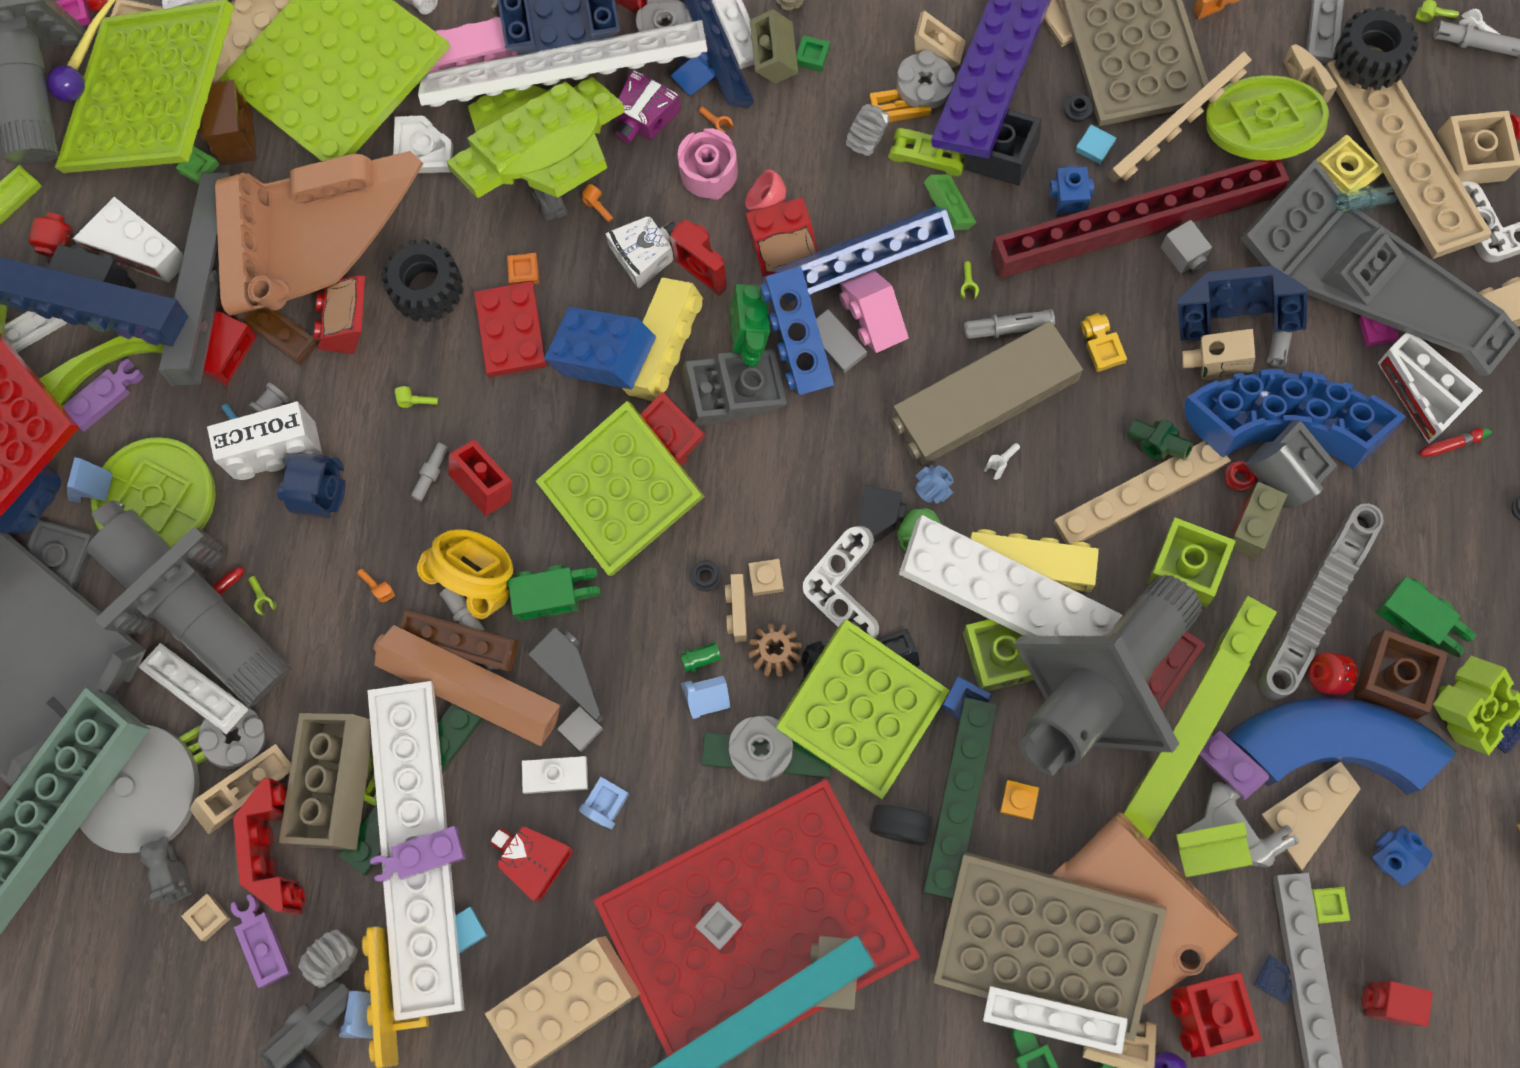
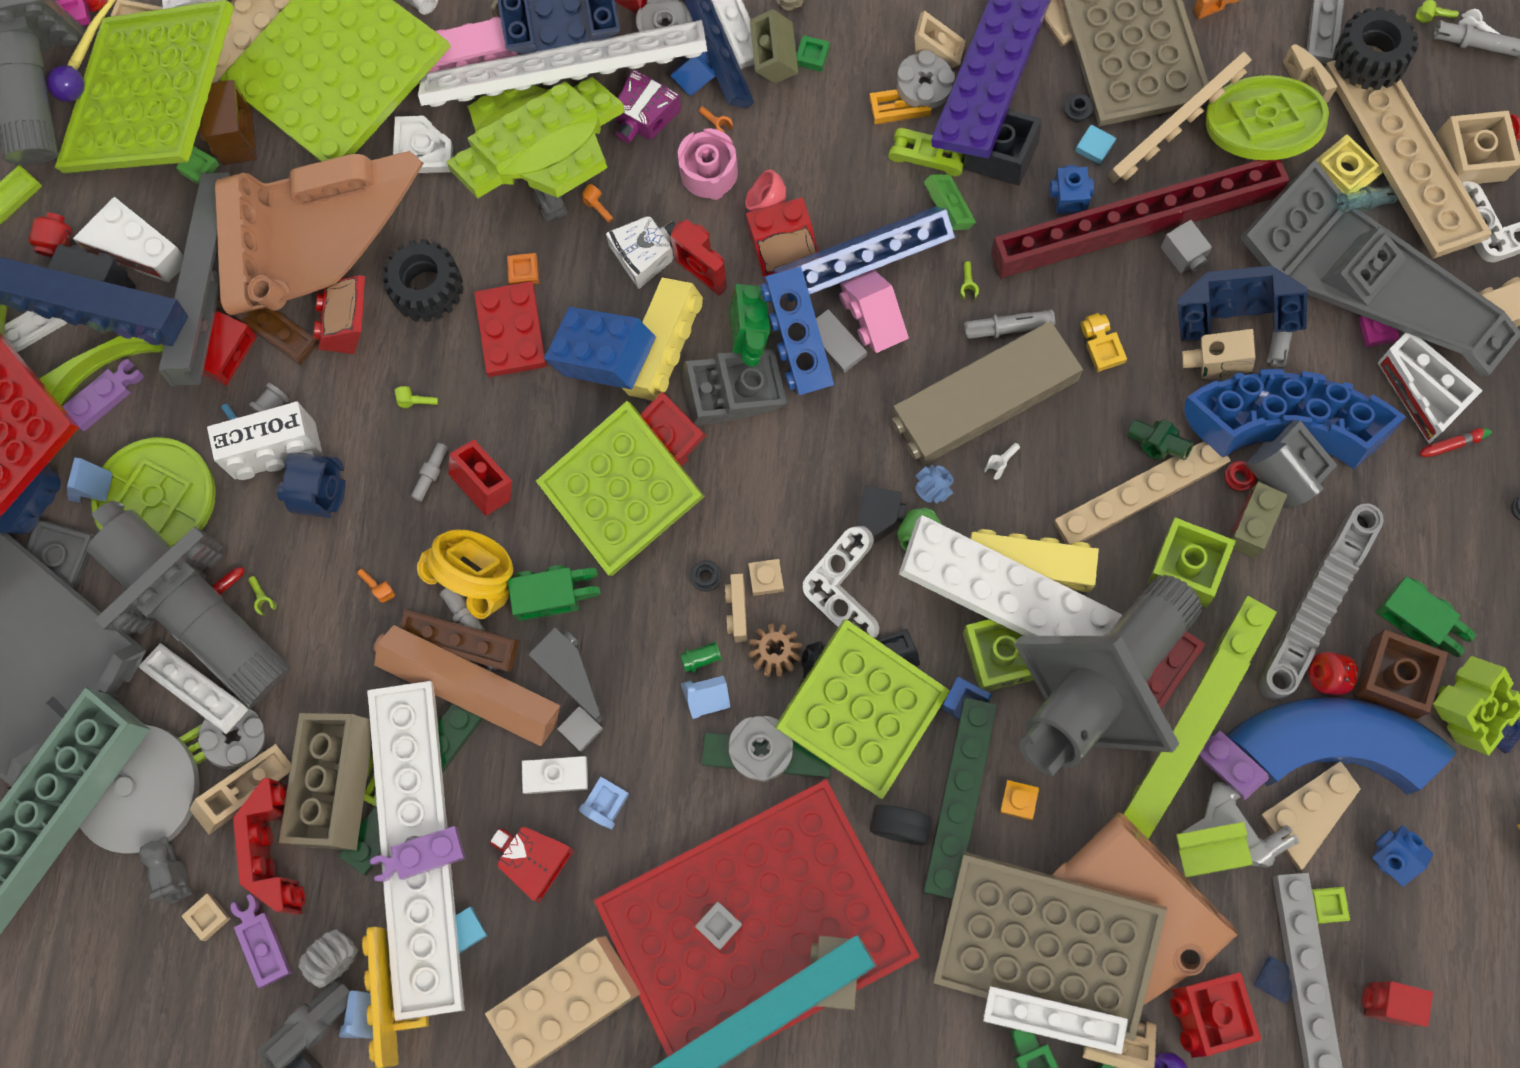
light grey gear [846,104,890,156] -> none

